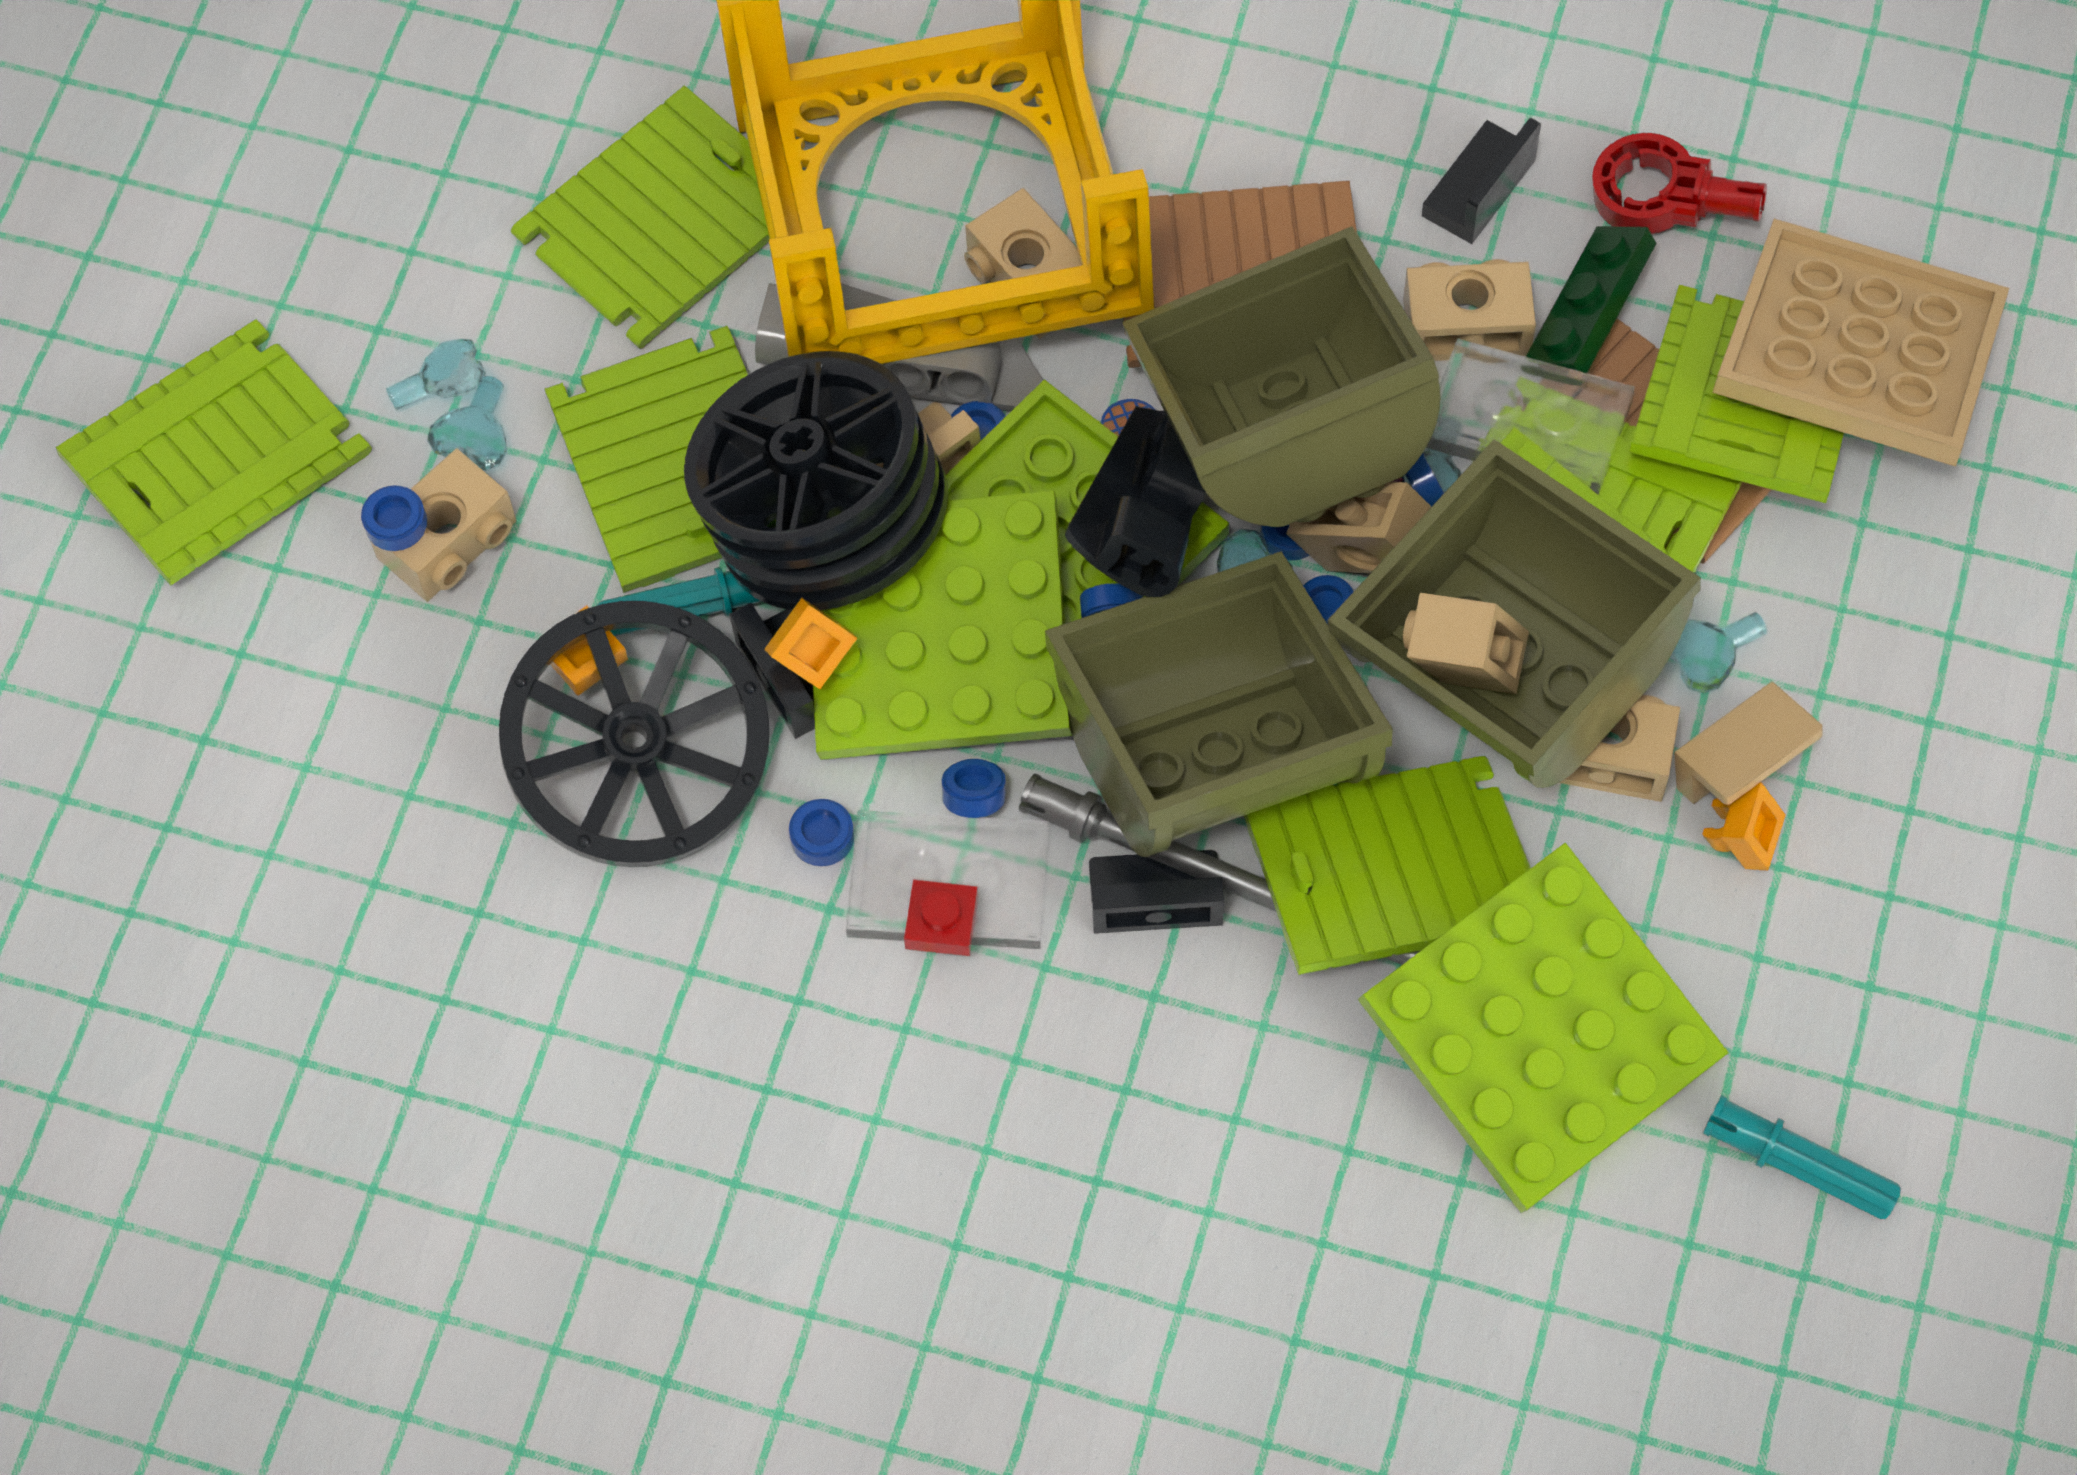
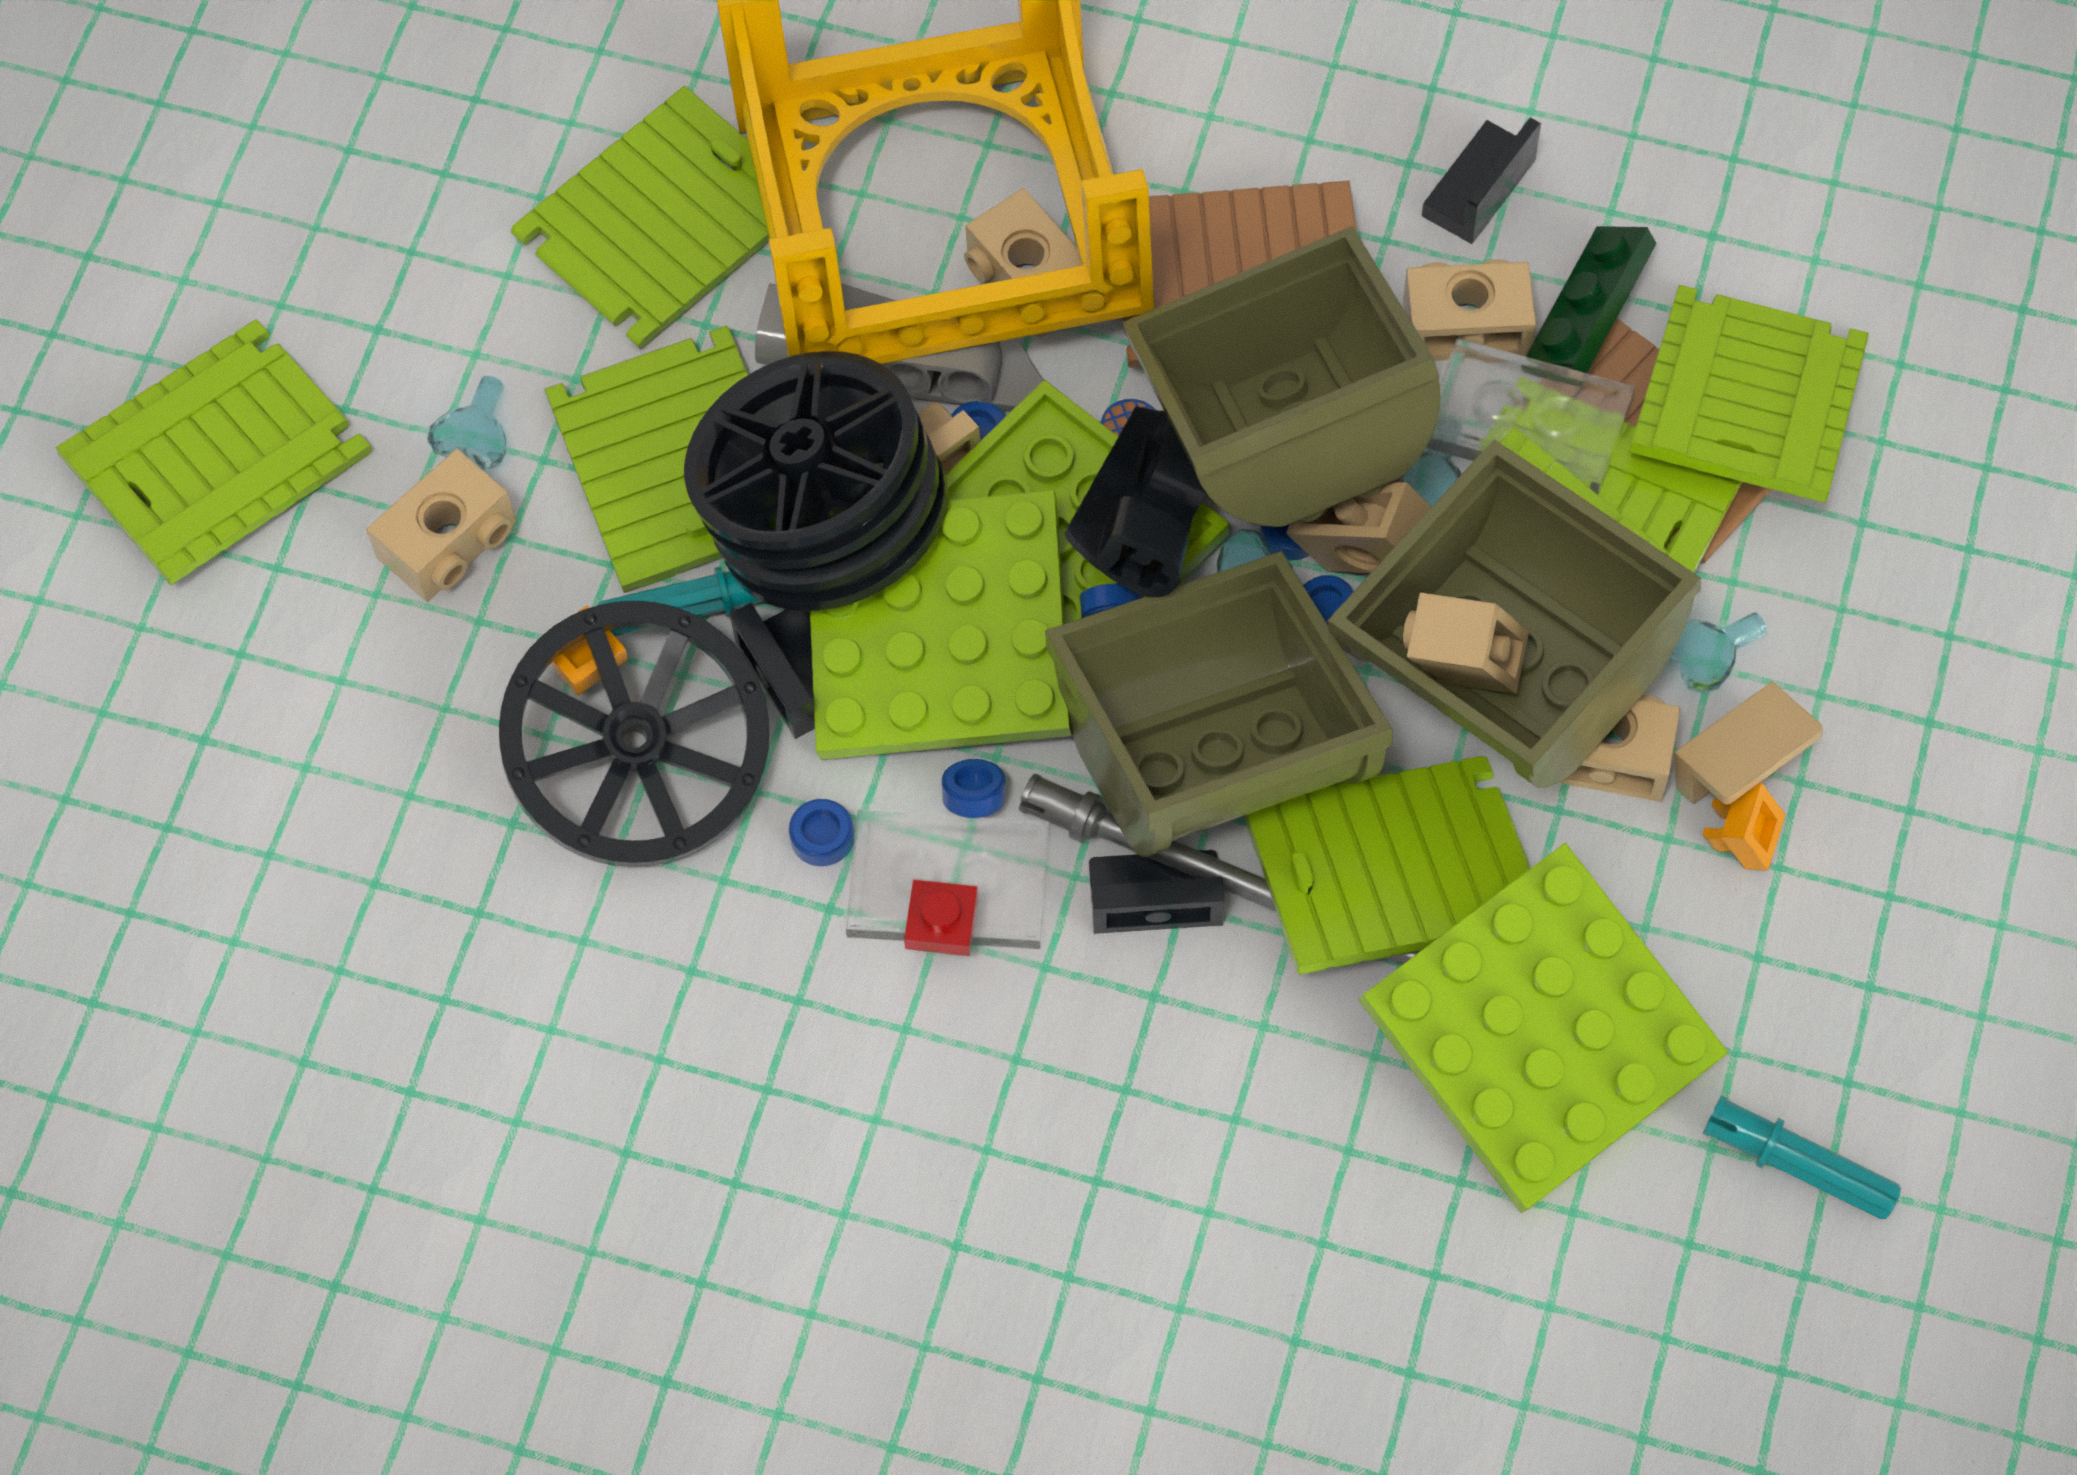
blue tile [361,485,427,551] -> none
clear light blue rock [386,338,486,410] -> none
light orange tile [764,598,857,689] -> none
blue tile [1405,453,1444,507] -> none
red pin [1592,133,1767,234] -> none
tan plate [1712,218,2009,467] -> none

